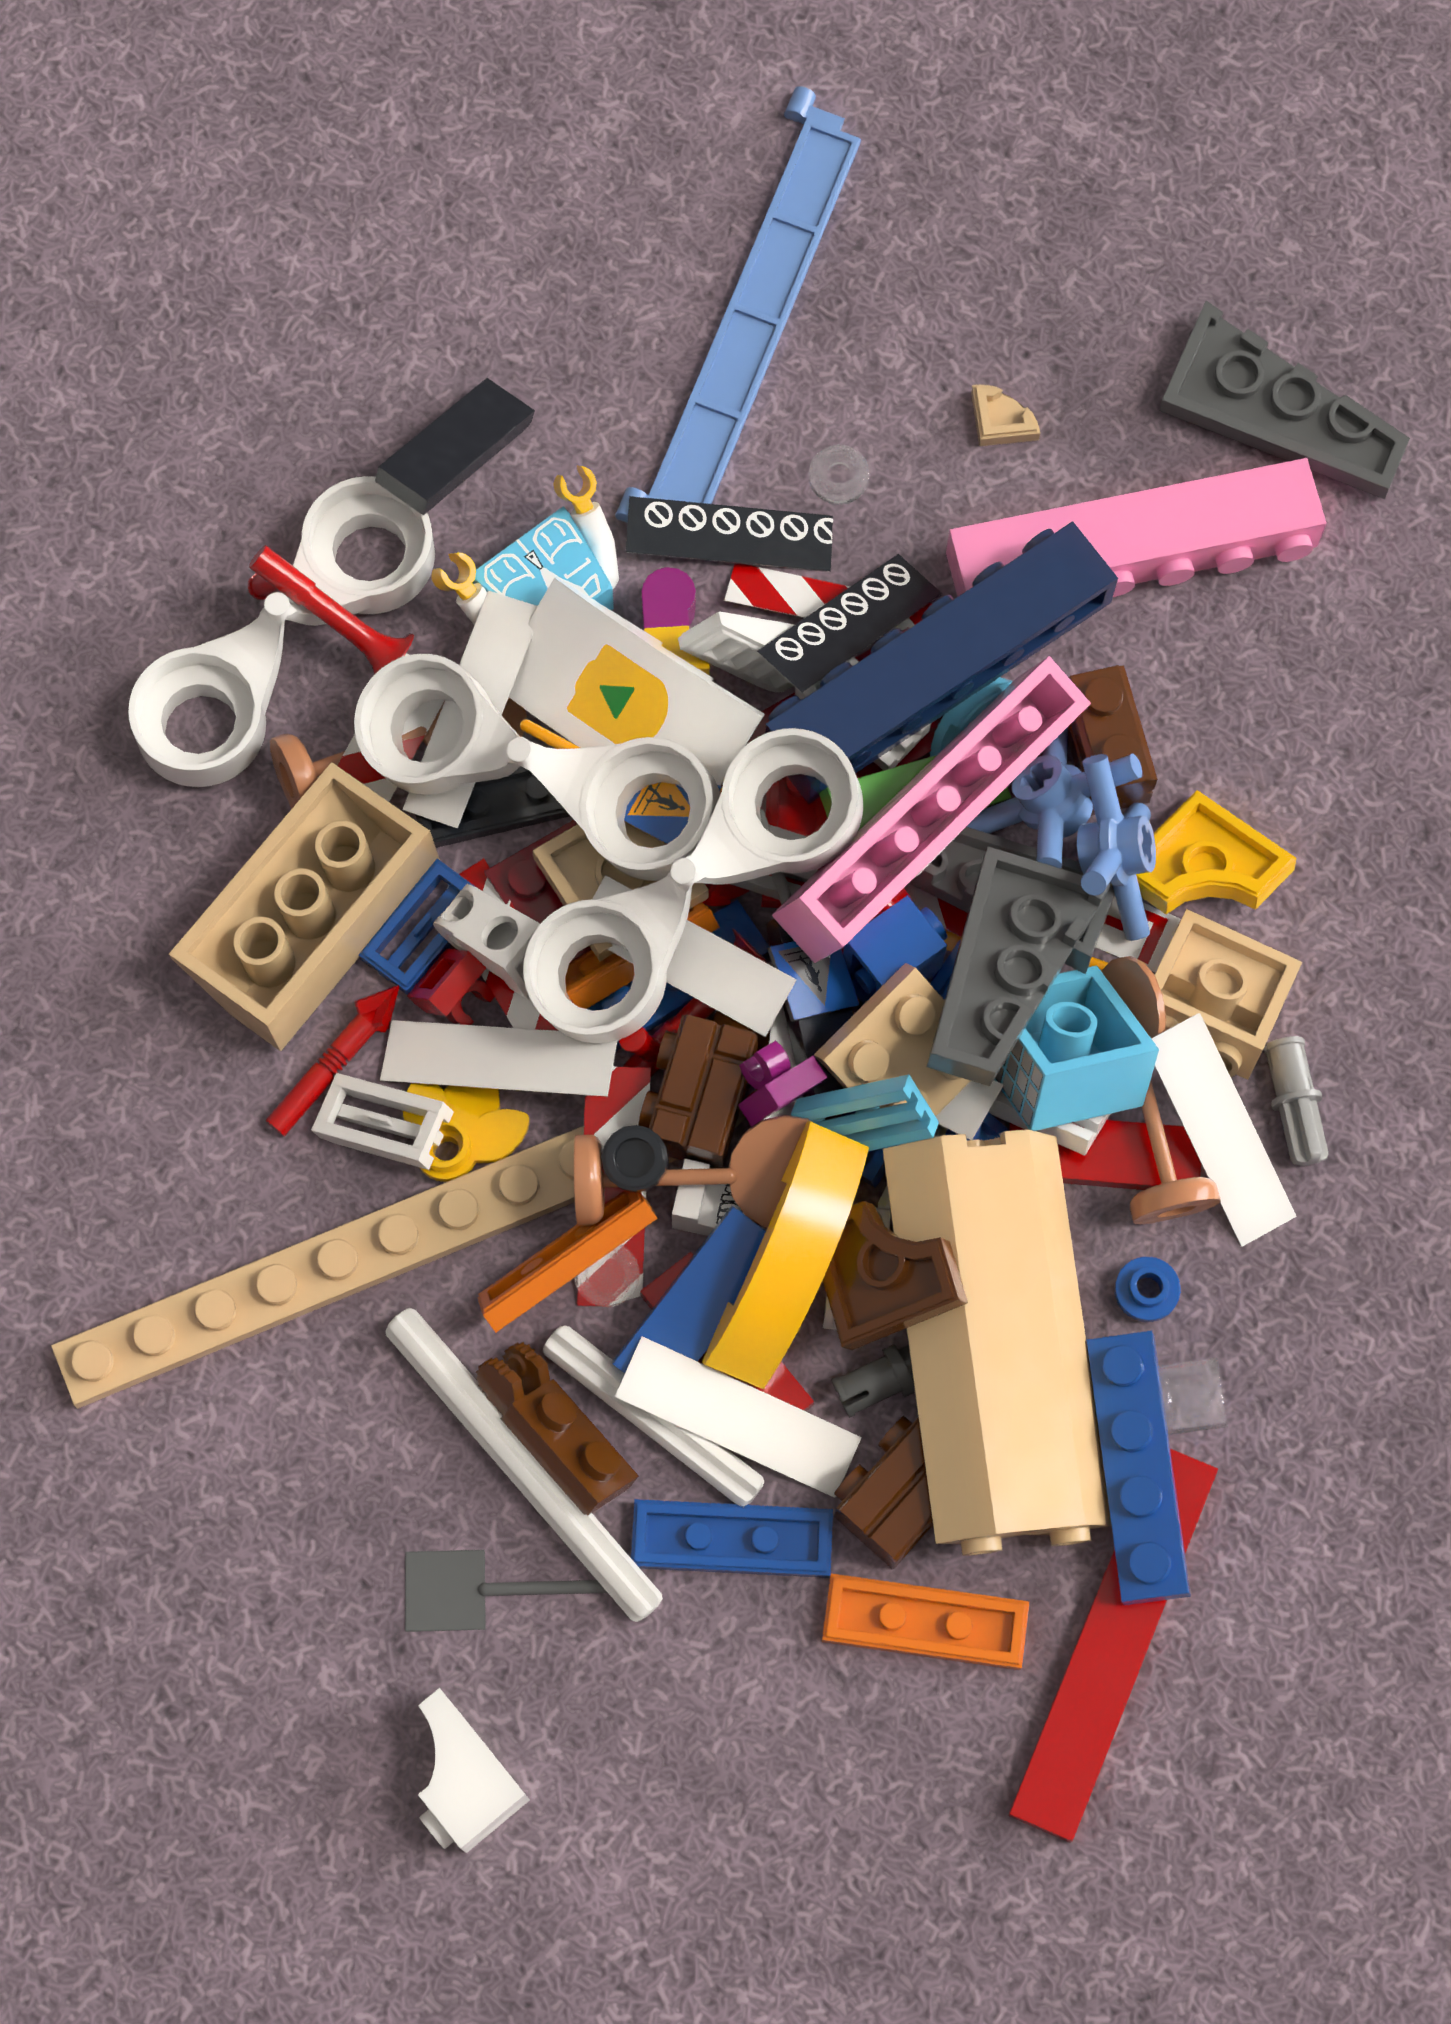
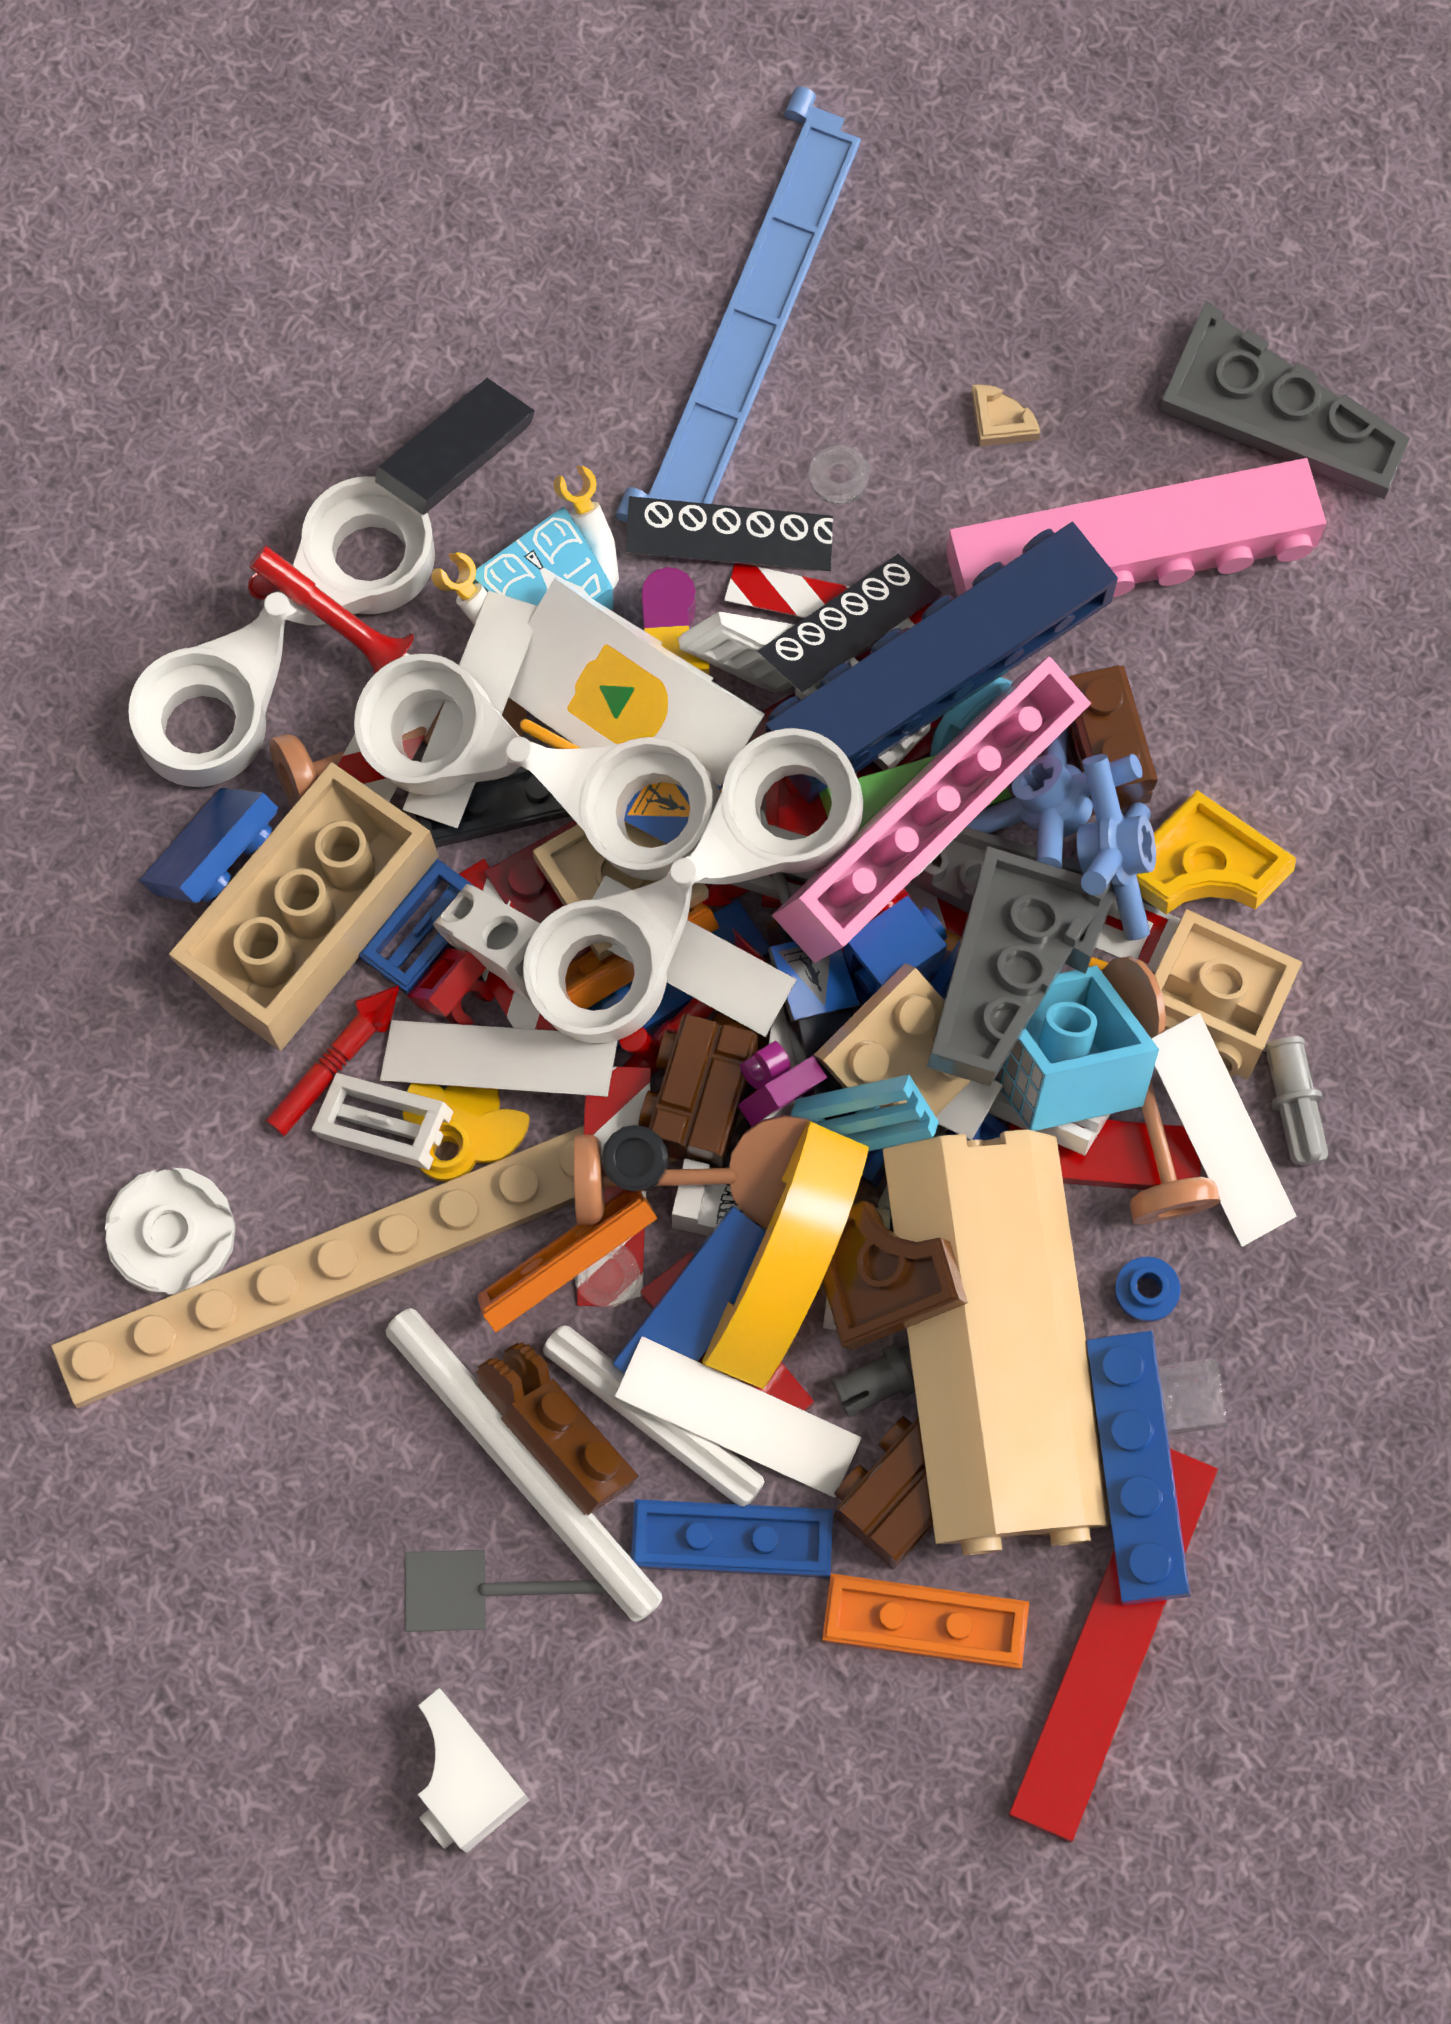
none -> white tile [105,1168,236,1296]
none -> blue tile [139,788,278,903]

